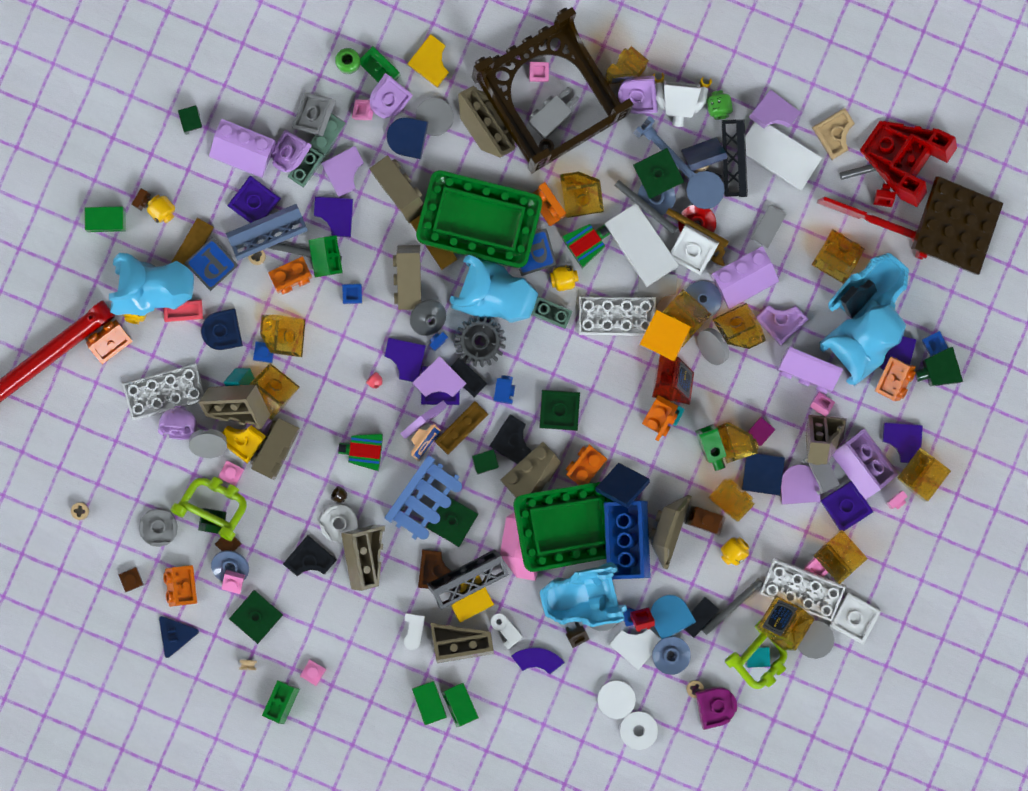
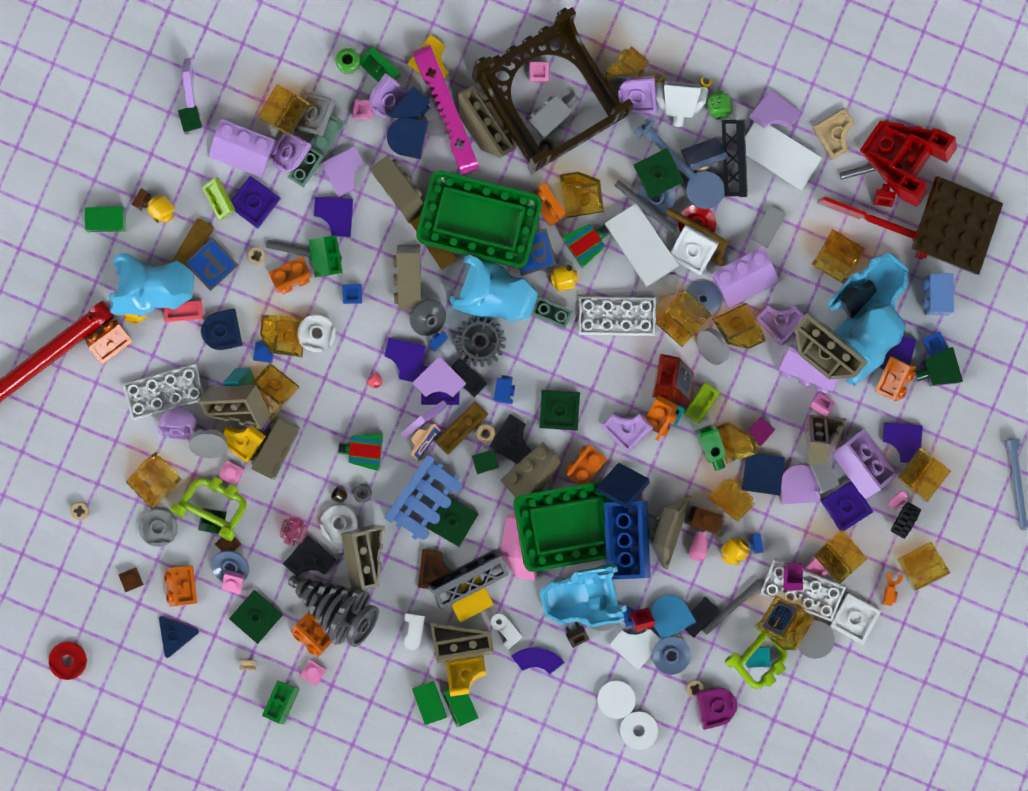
sand blue fence [226,204,308,261] -> none
light orange tile [640,310,691,361] -> none
none -> red tile [49,641,88,680]
none -> clear yellow slope [126,452,182,509]
none -> lavender tile [182,58,195,108]
none -> lime plate [202,177,236,220]
none -> clear yellow slope [257,84,310,136]
none -> clear pink head [279,516,307,546]
none -> dark grey plant [288,575,379,647]
none -> orange bracket [291,611,332,657]
none -> white tile [297,314,336,352]
none -> flat silver plate [353,484,372,503]
none -> dark blue slope [387,87,430,119]
none -> dark pink gear [412,45,479,175]
none -> yellow tile [446,656,486,697]
none -> tan plate [476,424,495,443]
none -> lavender tile [601,412,655,453]
none -> lime plate [684,382,720,425]
none -> bright pink cone [688,531,707,561]
none -> blue plate [749,533,764,554]
none -> magenta panel [783,563,803,591]
none -> dark tan wedge [795,313,868,380]
none -> orange plate [882,572,903,606]
none -> black tyre [890,501,921,539]
none -> clear yellow brick [897,541,950,592]
none -> medium blue brick [922,273,954,315]
none -> sand blue piece [1004,438,1028,531]

